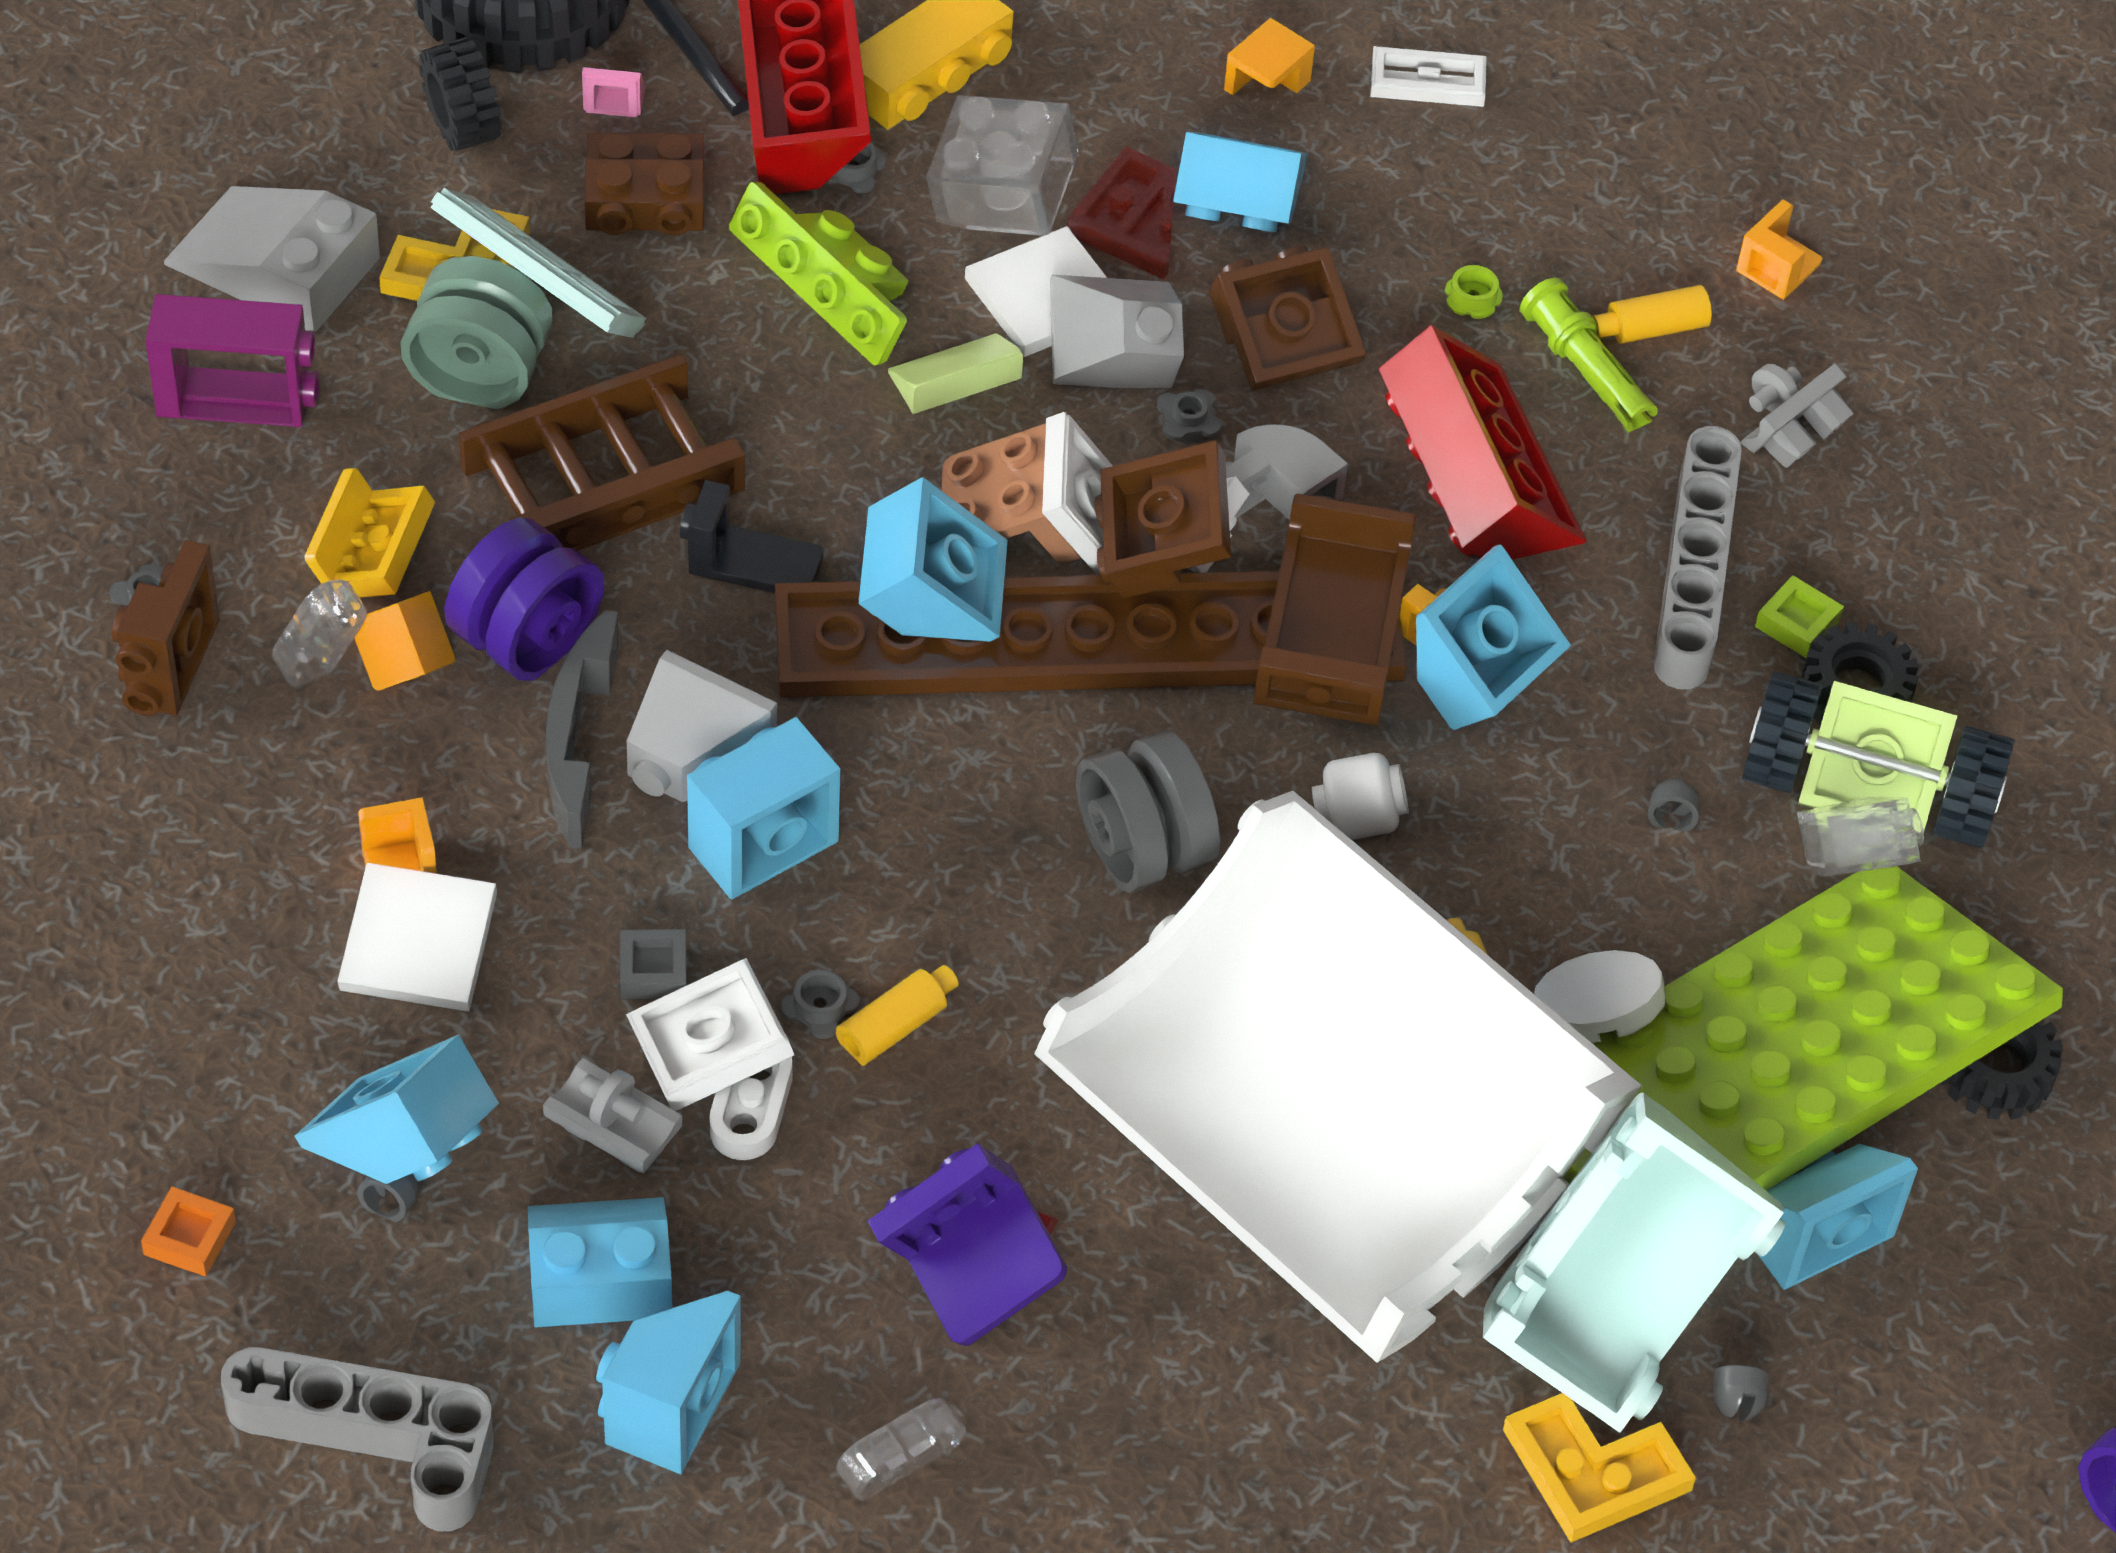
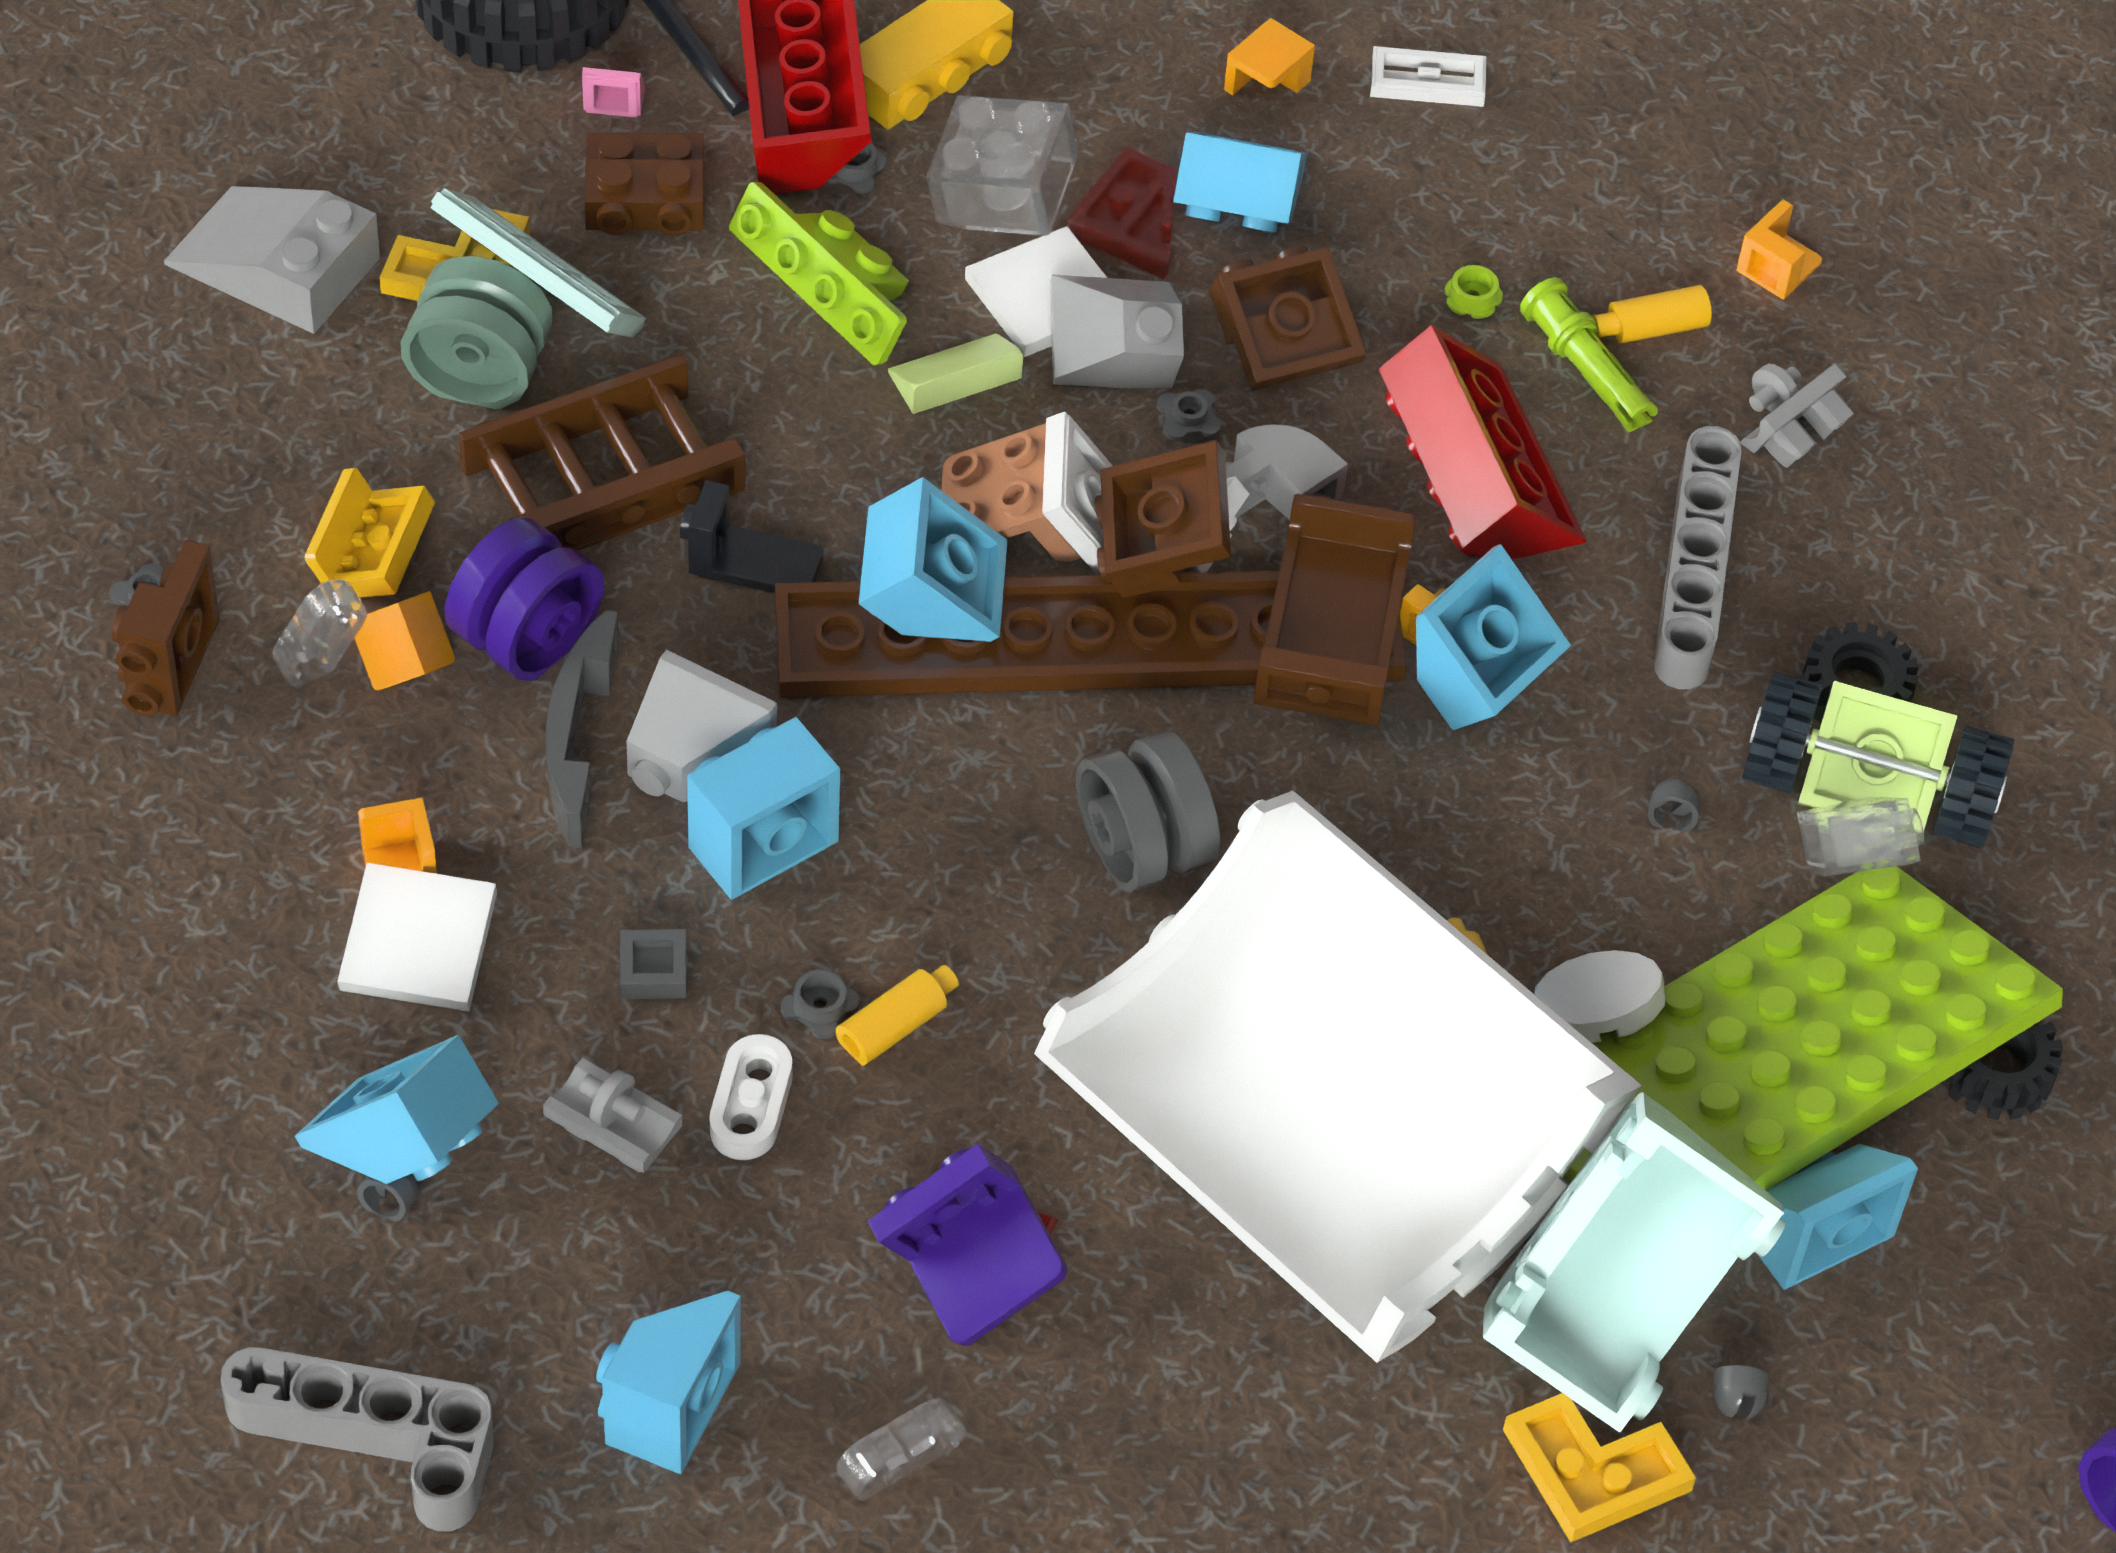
orange plate [141,1186,236,1277] -> none
magenta window [145,294,320,427] -> none
black tyre [419,37,502,152] -> none
medium azure slope [528,1197,672,1327] -> none
white tile [626,958,795,1111] -> none
white head [1312,753,1409,840] -> none
lime plate [1755,575,1844,658] -> none

